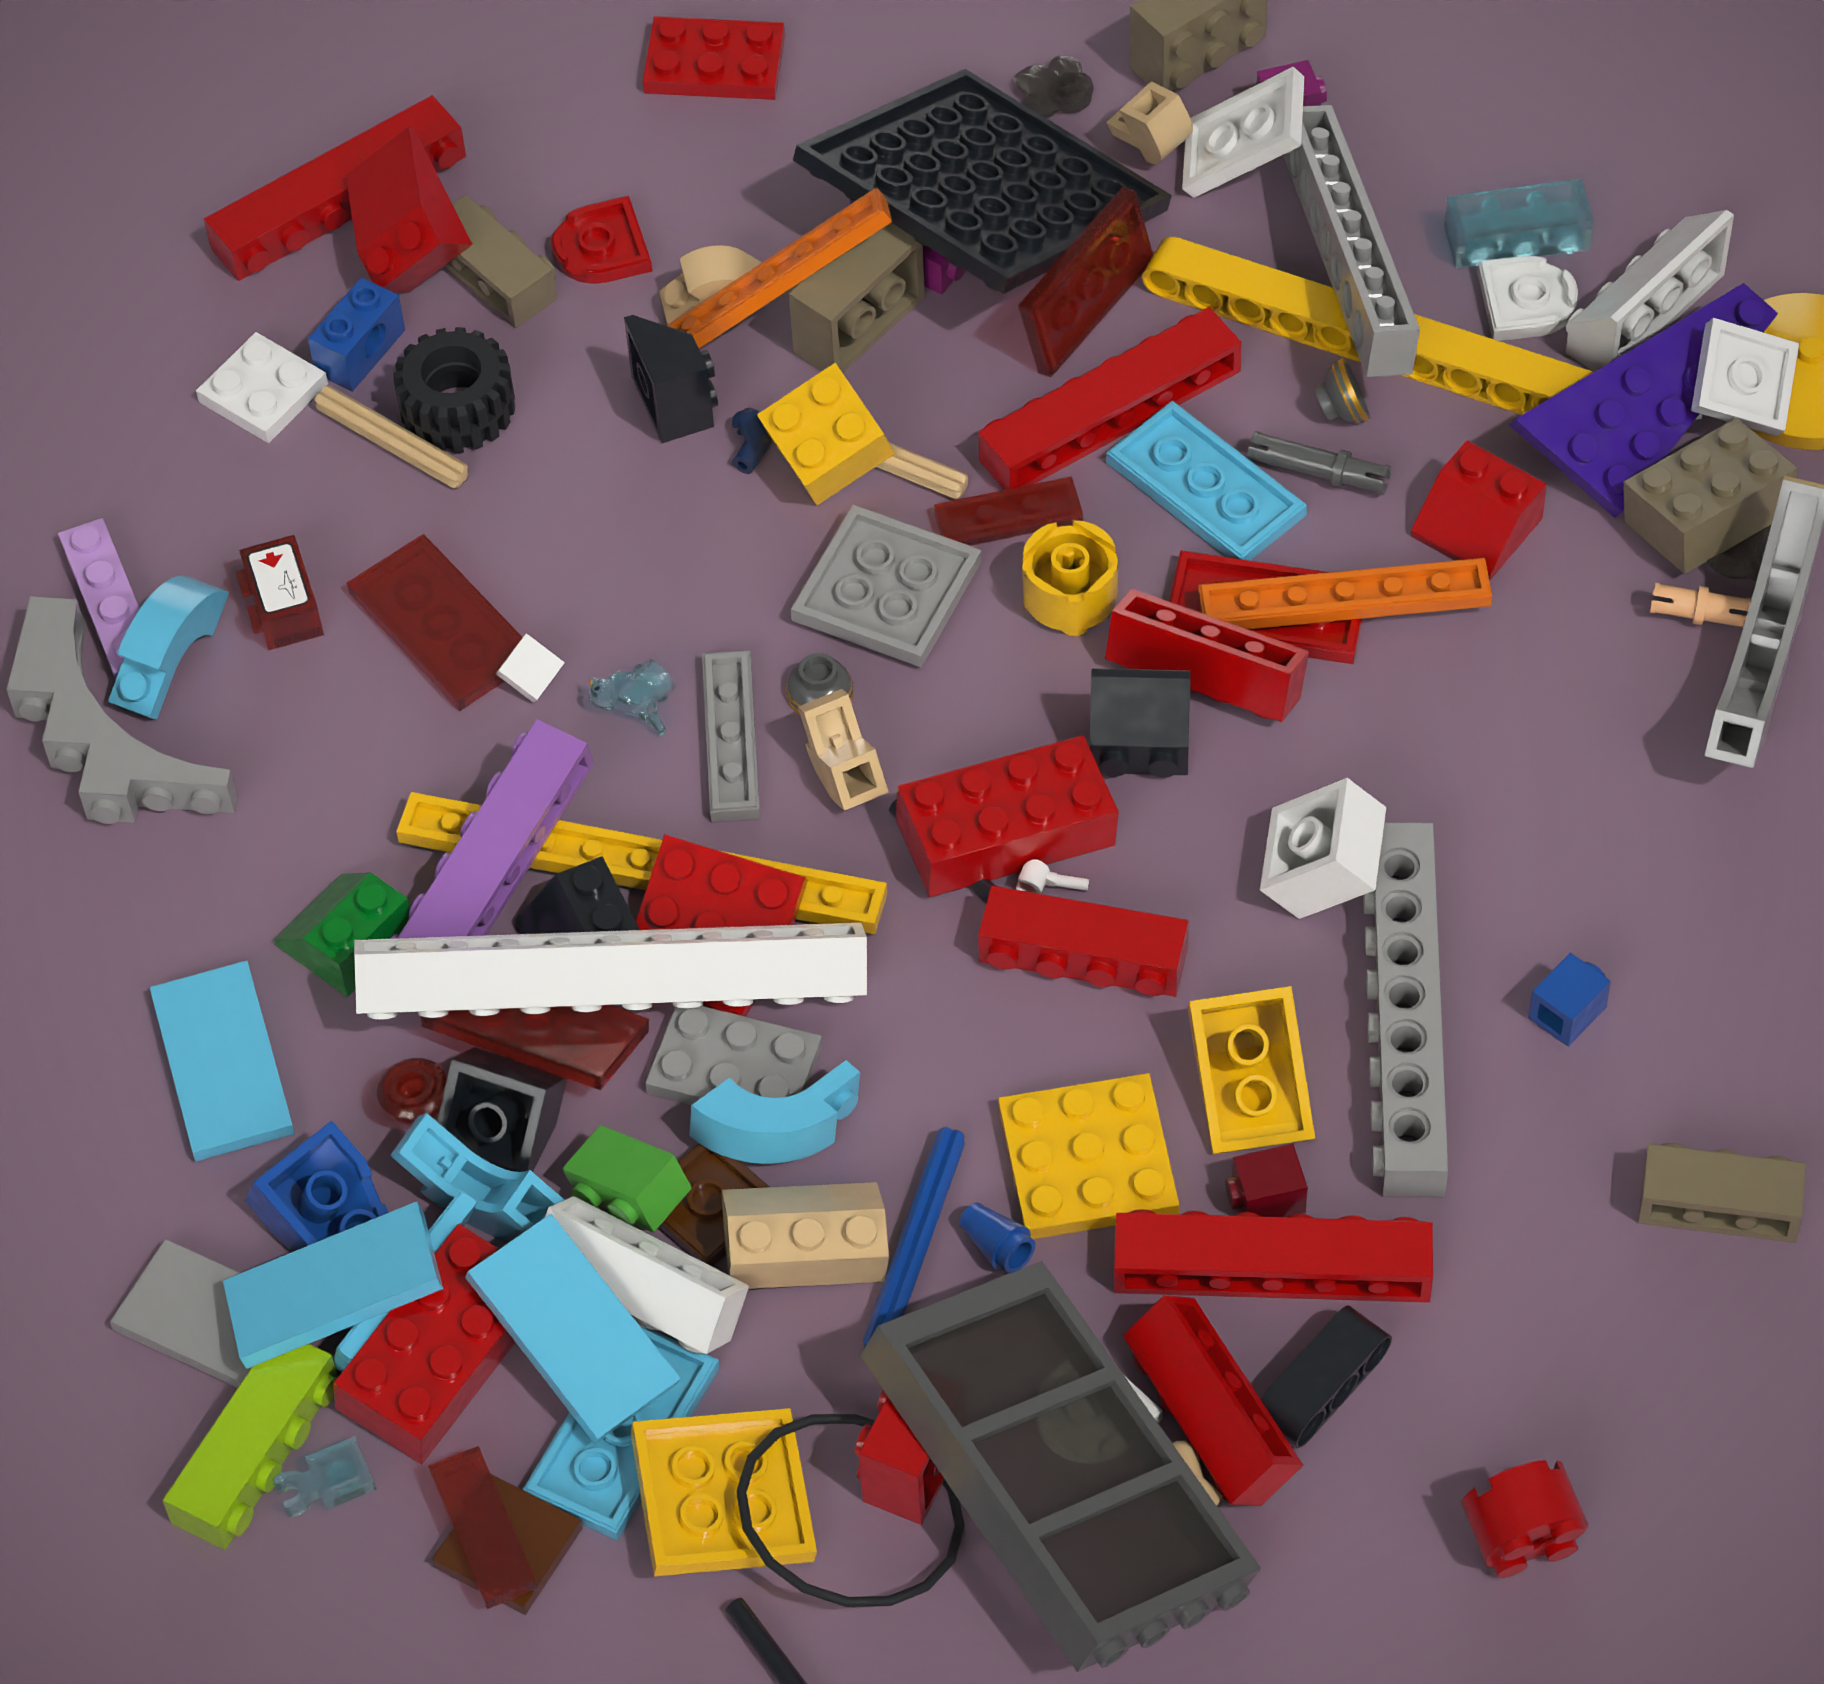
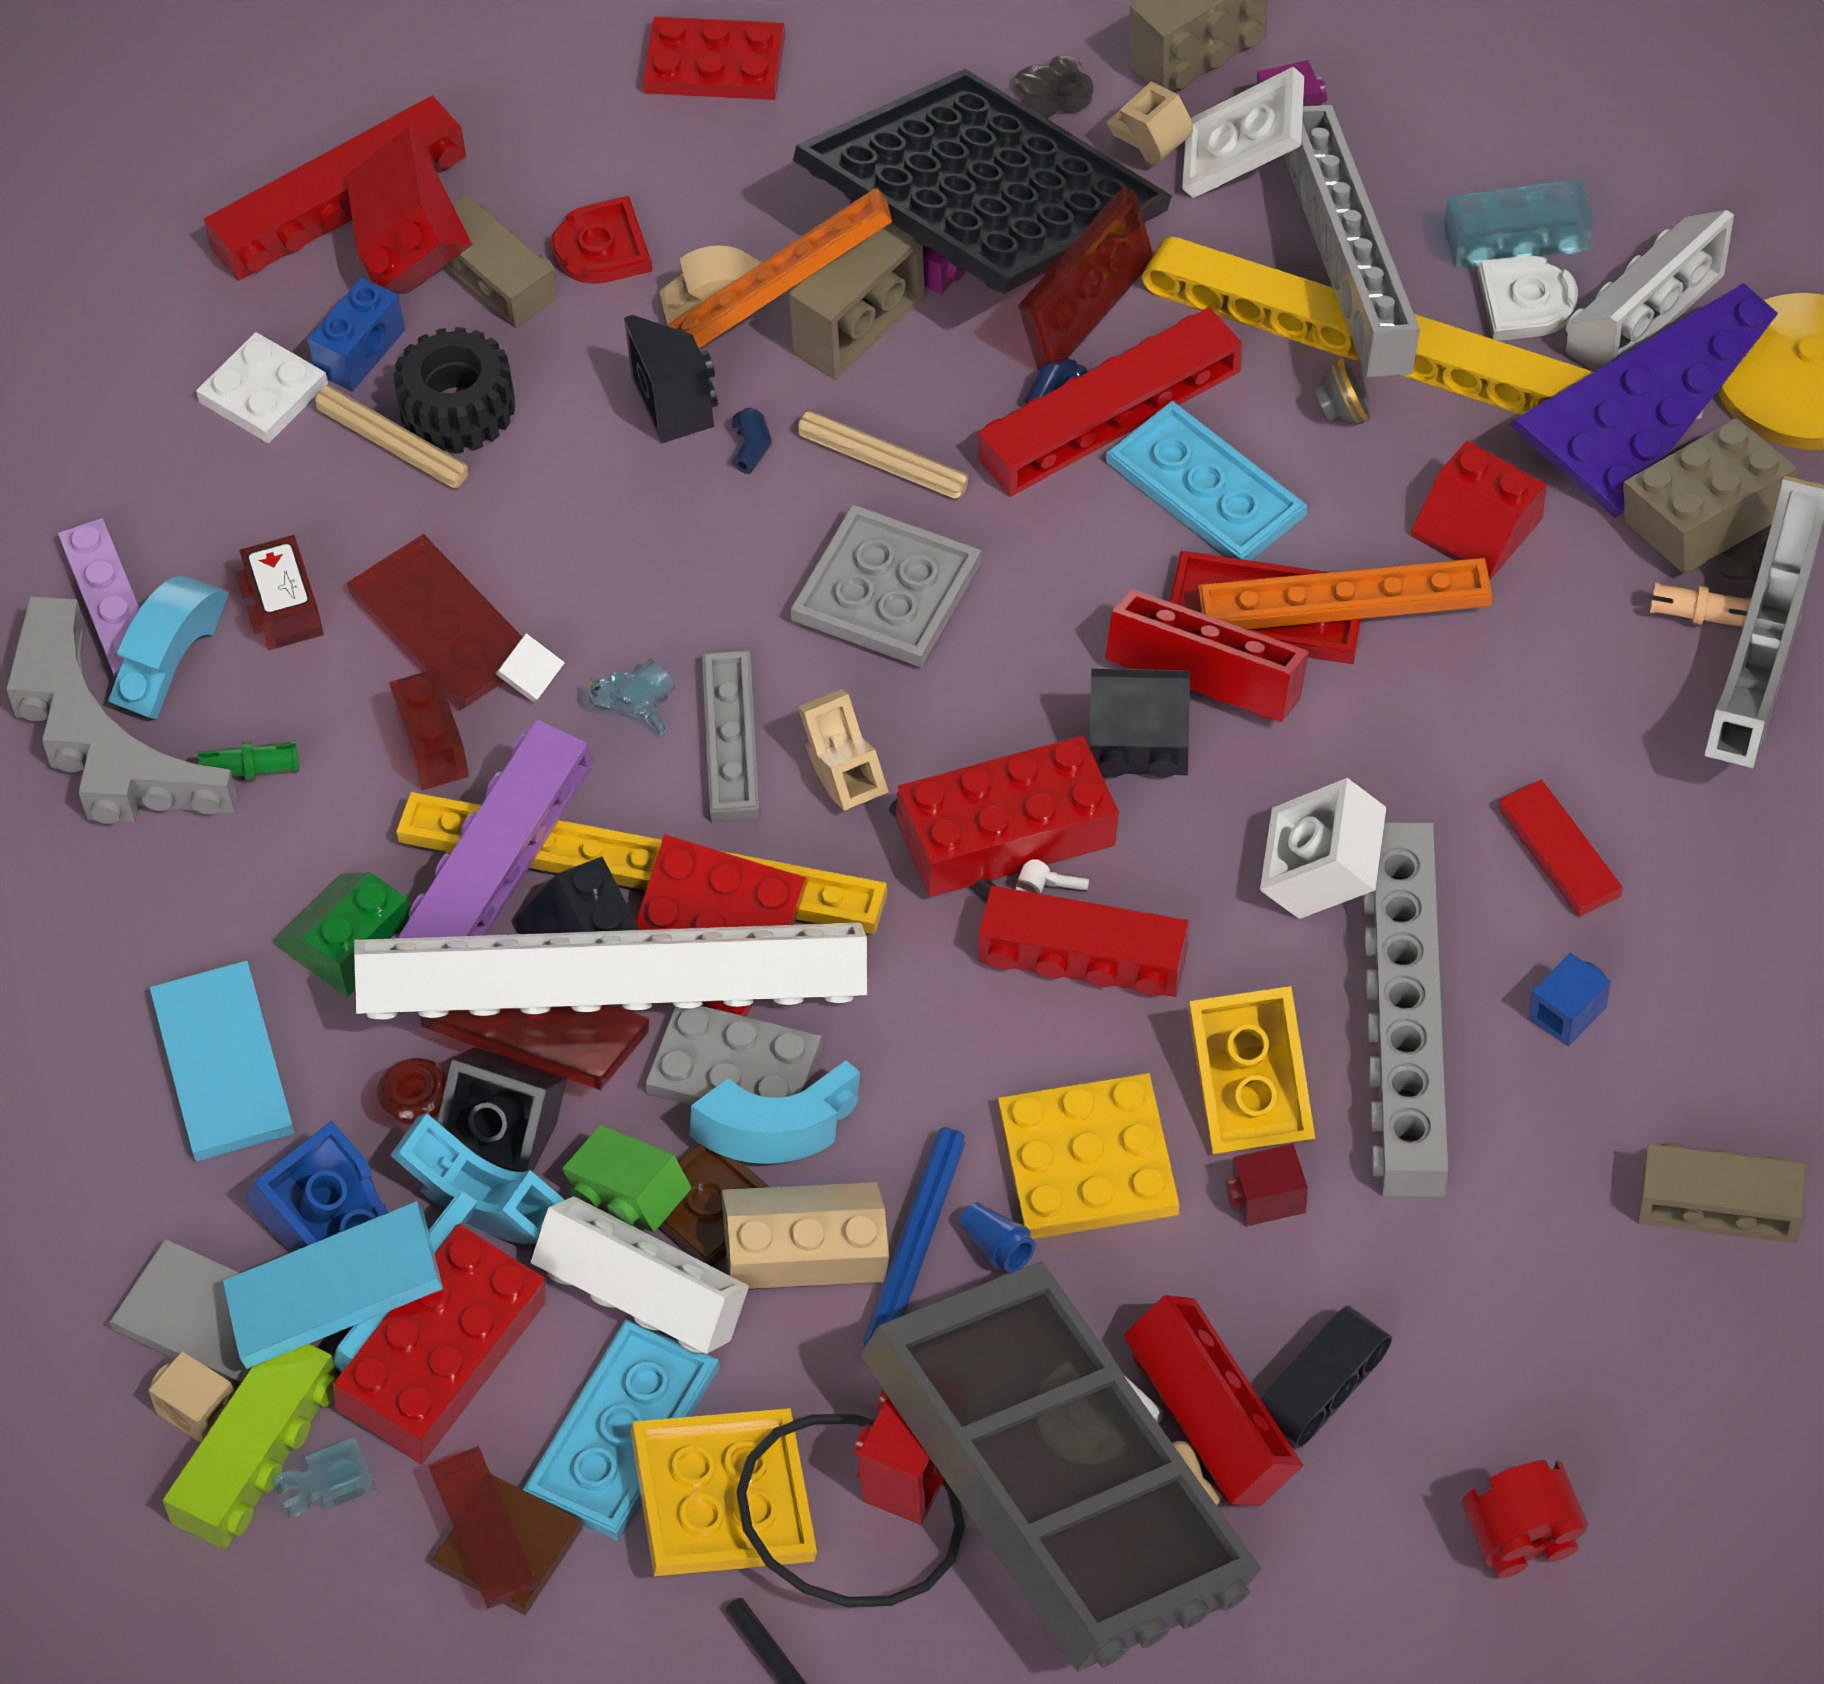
medium azure tile [465,1214,681,1444] -> none
yellow brick [757,363,895,506] -> none
dark grey piece [785,653,854,715] -> none
clear red tile [934,476,1083,546] -> none
yellow brick [1022,520,1118,637] -> none
red brick [1114,1209,1433,1303] -> none
dark grey pin [1247,431,1391,495] -> none
white plate [1691,318,1799,436] -> none
none -> tan brick [148,1351,235,1443]
none -> green pin [198,740,299,781]
none -> clear red brick [389,668,469,791]
none -> dark blue arm [1024,359,1088,403]
none -> red tile [1499,779,1623,917]

